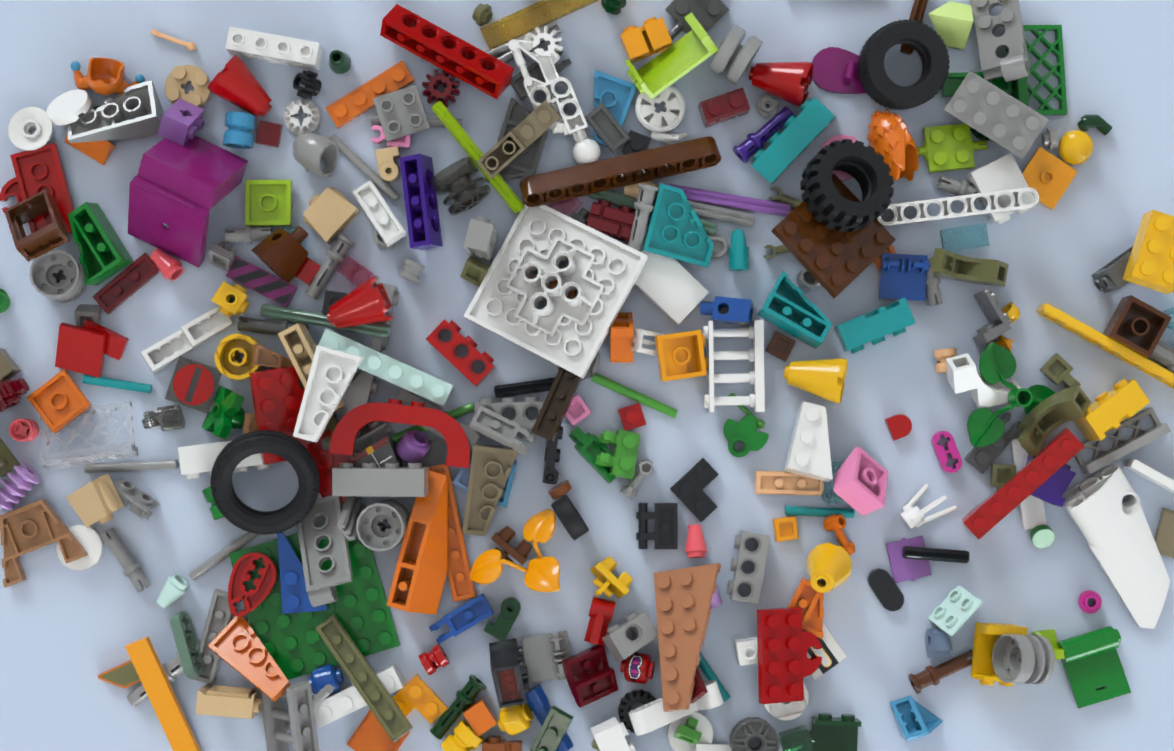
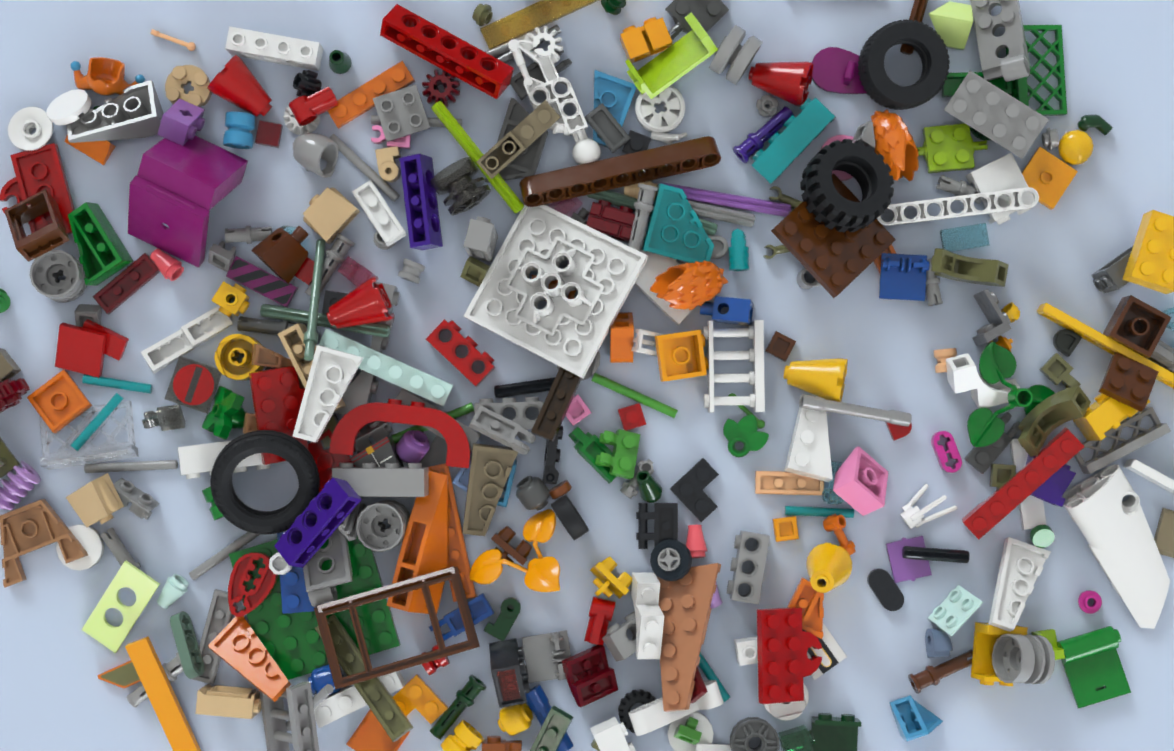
coral wheel [9,419,39,442] -> none
lime plate [245,180,292,226] -> none
orange panel [462,698,498,736] -> none
red head [620,652,655,684] -> none
dark red brick [698,88,750,128] -> none
teal wedge [757,270,832,349] -> none
teal wedge [834,298,916,354] -> none
none -> teal bar [71,393,124,451]
none -> yellowish green piece [82,560,160,653]
none -> white tile [269,552,292,575]
none -> dark purple brick [274,477,362,568]
none -> red piece [289,87,338,126]
none -> sand green bar [303,239,326,361]
none -> reddish brown piece [314,566,480,689]
none -> dark grey head [516,476,550,511]
none -> white arch [630,572,664,659]
none -> dark green cone [636,471,662,503]
none -> orange head [650,260,728,310]
none -> black wheel [650,539,692,581]
none -> light grey piece [799,394,912,427]
none -> light grey slope [852,121,875,149]
none -> white wing [989,537,1051,632]
none -> pearl dark grey tile [1053,329,1082,357]
none -> reddish brown plate [1098,352,1158,412]

